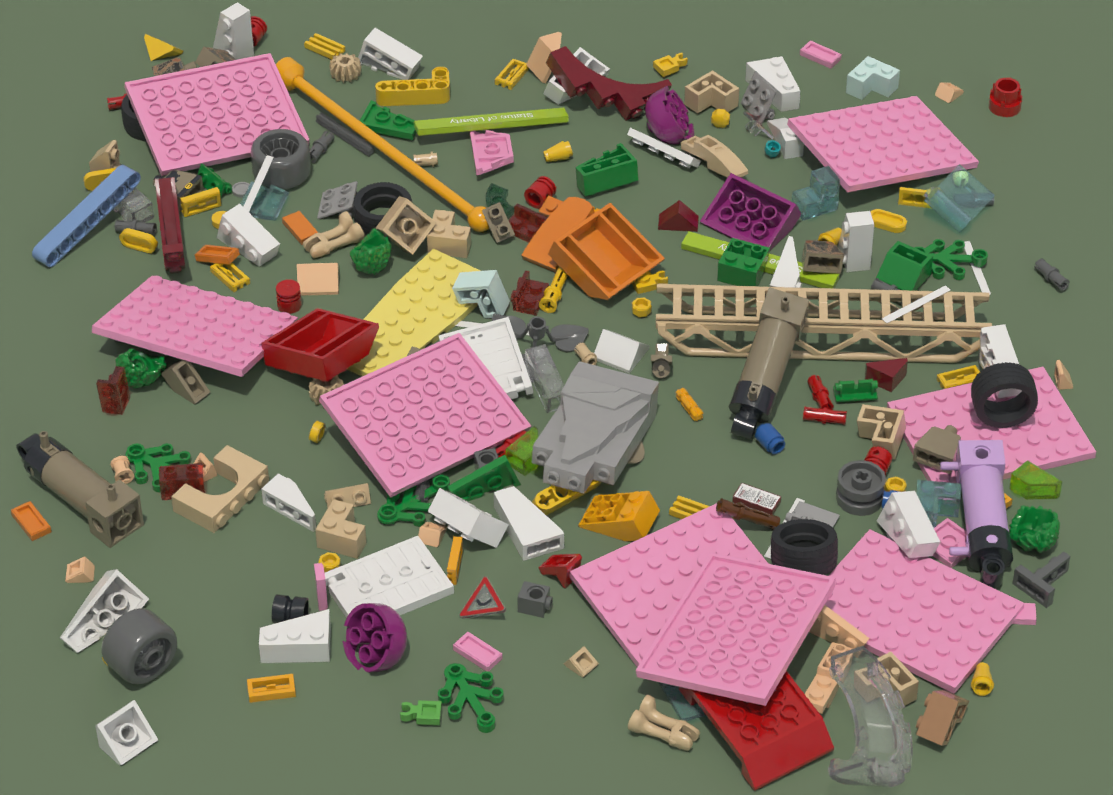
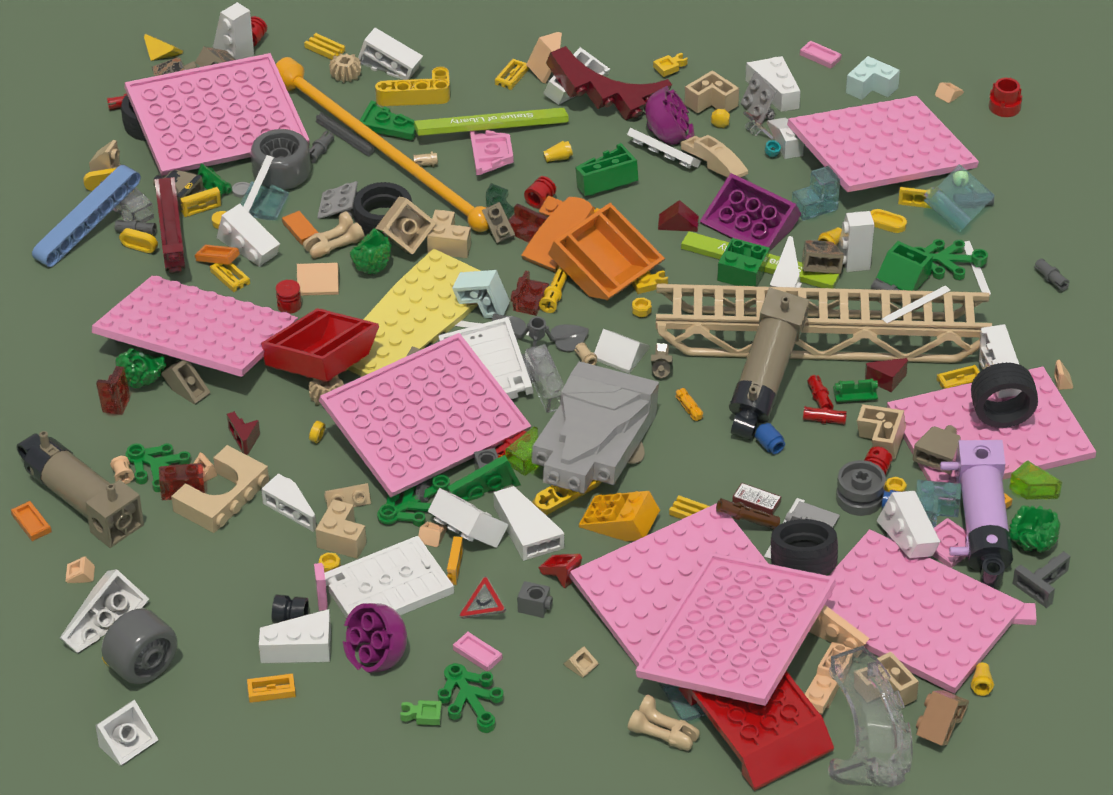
none -> dark red slope [227,411,260,455]

